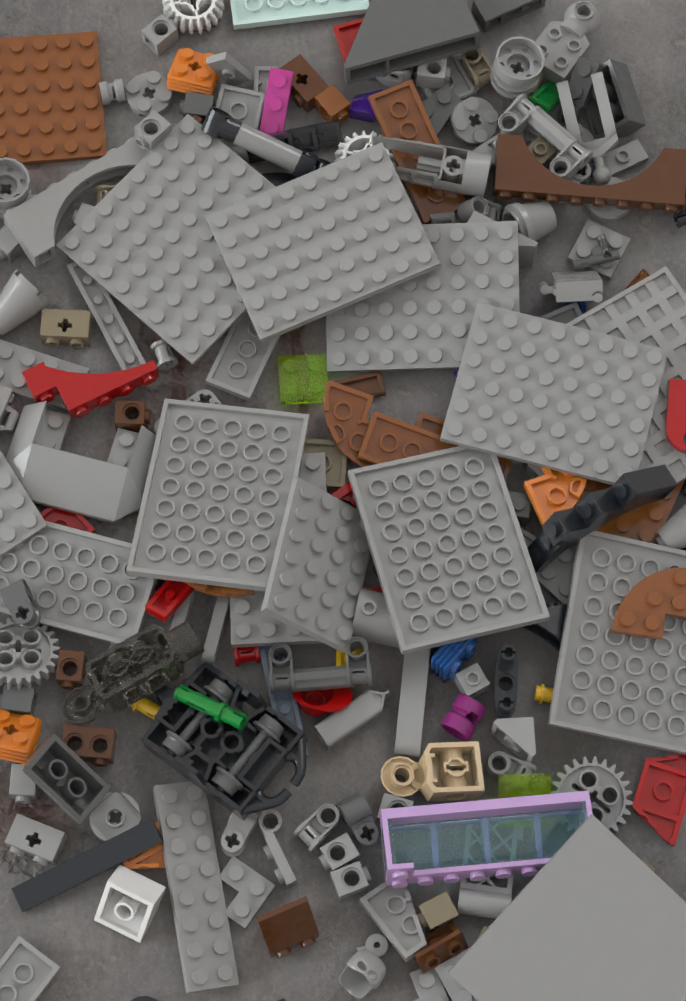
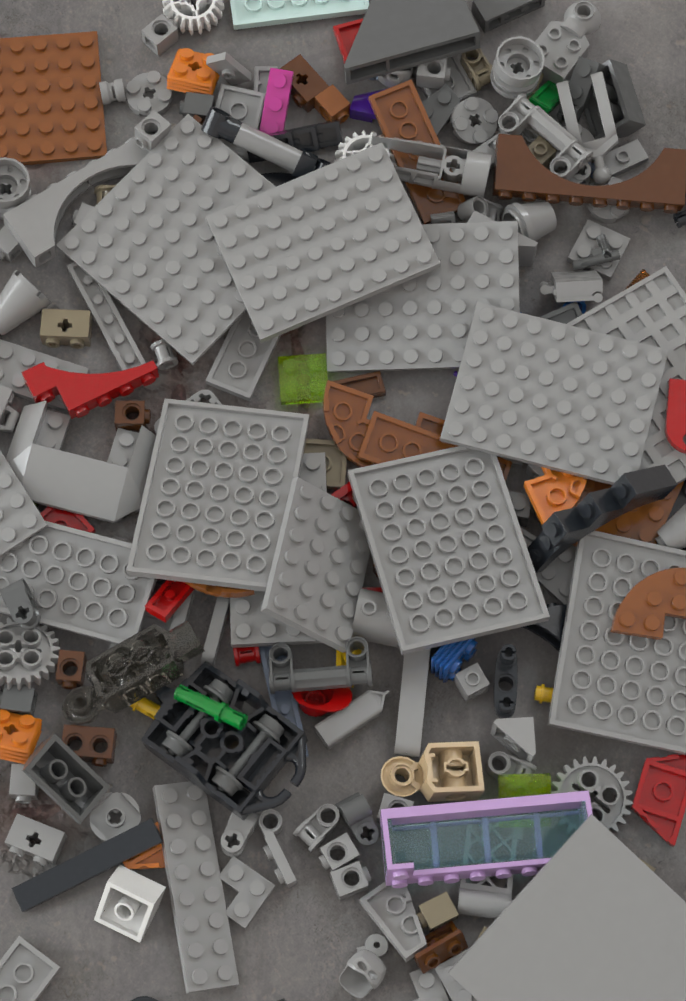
reddish brown slope [256,896,319,959] -> none
magenta wheel [441,694,487,742] -> none

